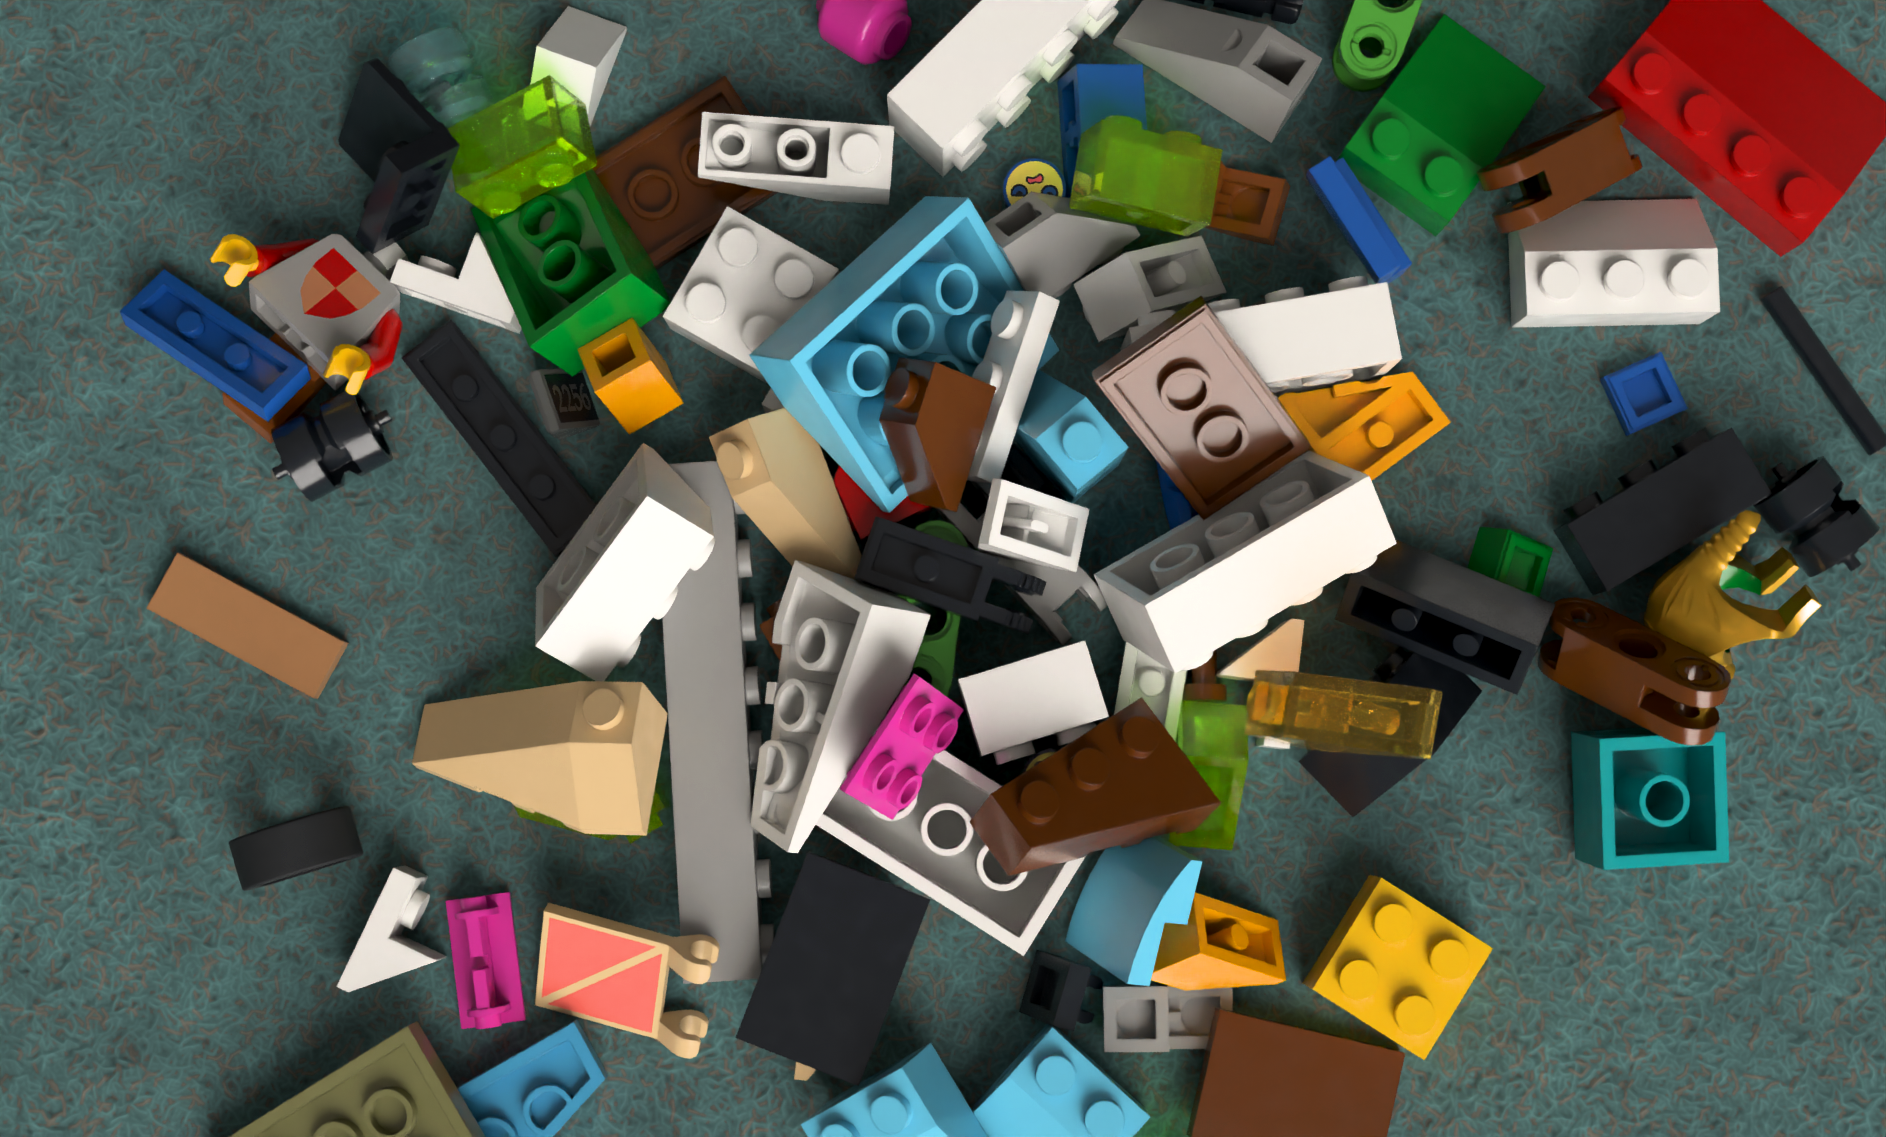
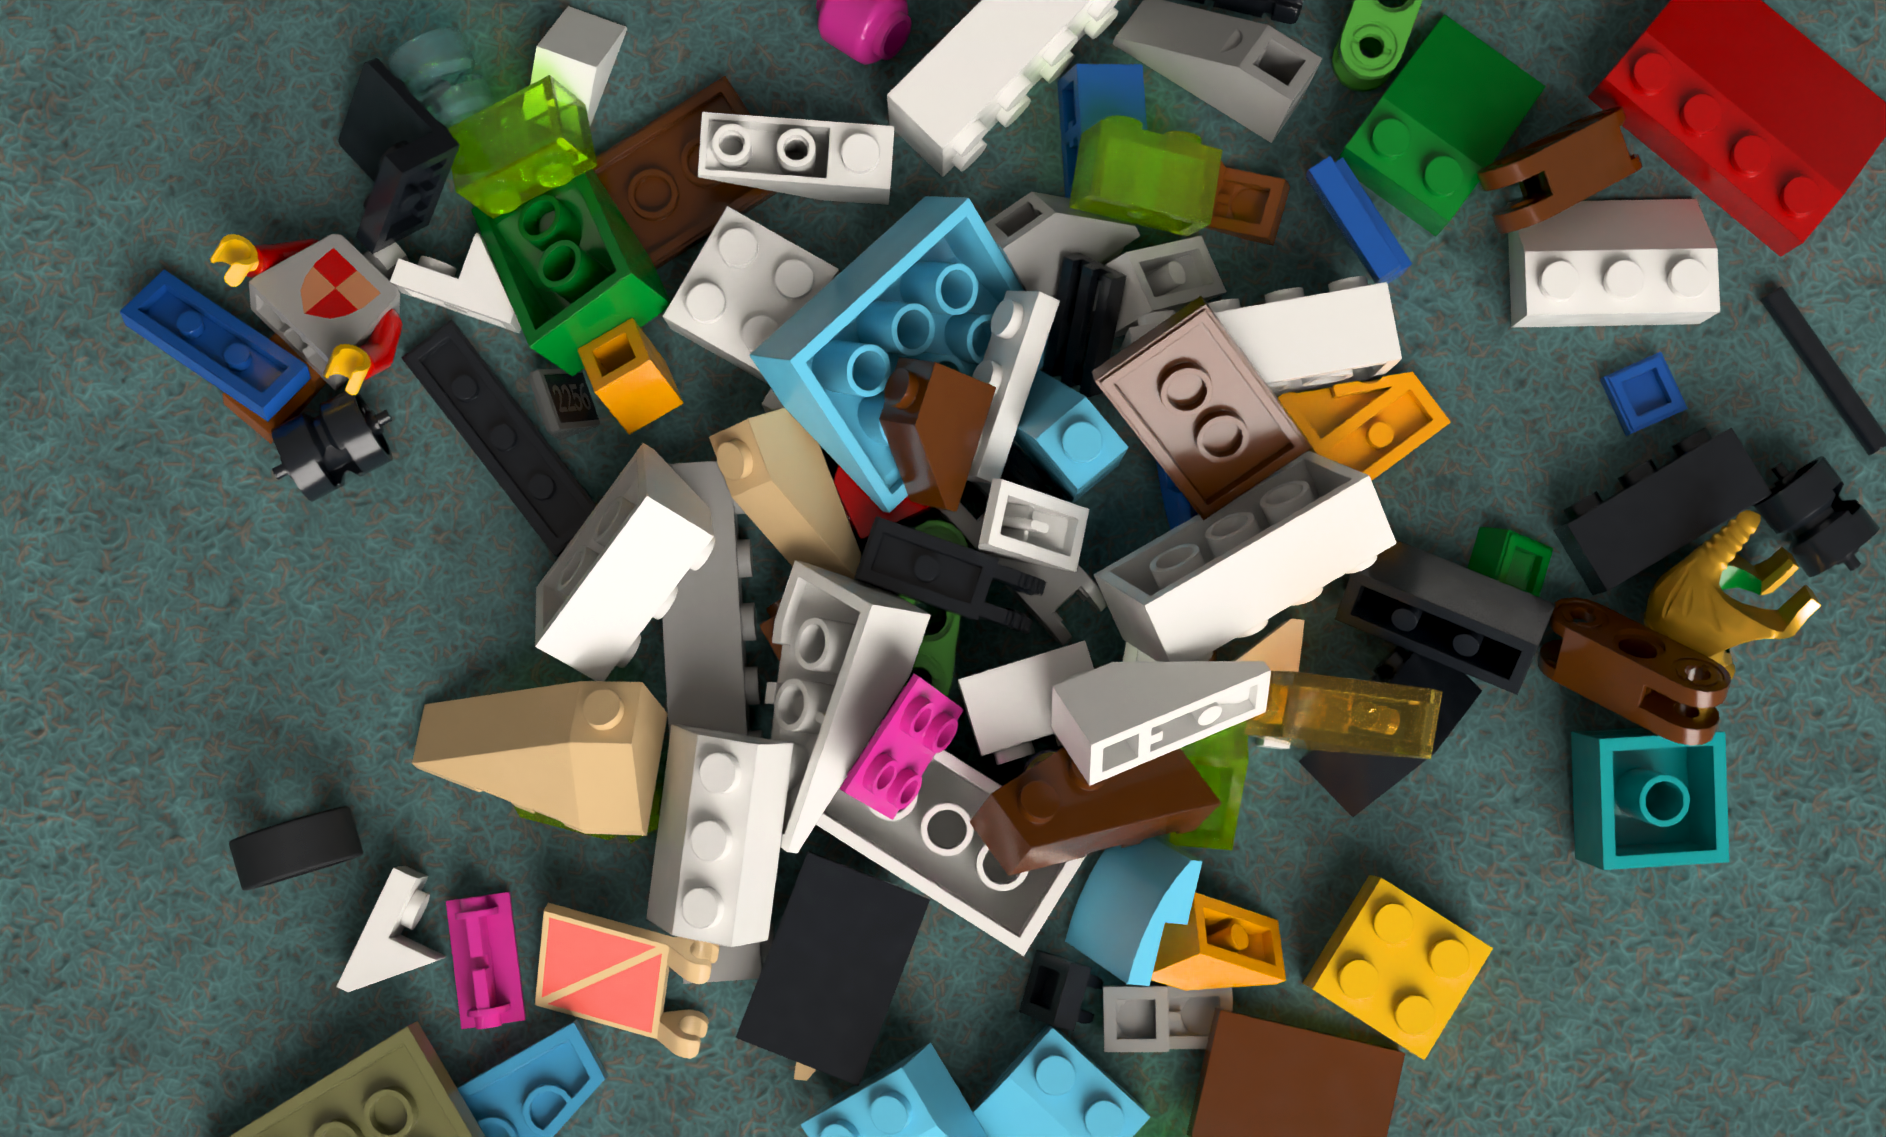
medium nougat tile [147,552,349,699] -> none
tile [1003,158,1066,208] -> none
none -> white slope [646,724,794,947]
none -> black tile [1042,253,1126,397]
none -> white slope [1051,661,1271,786]

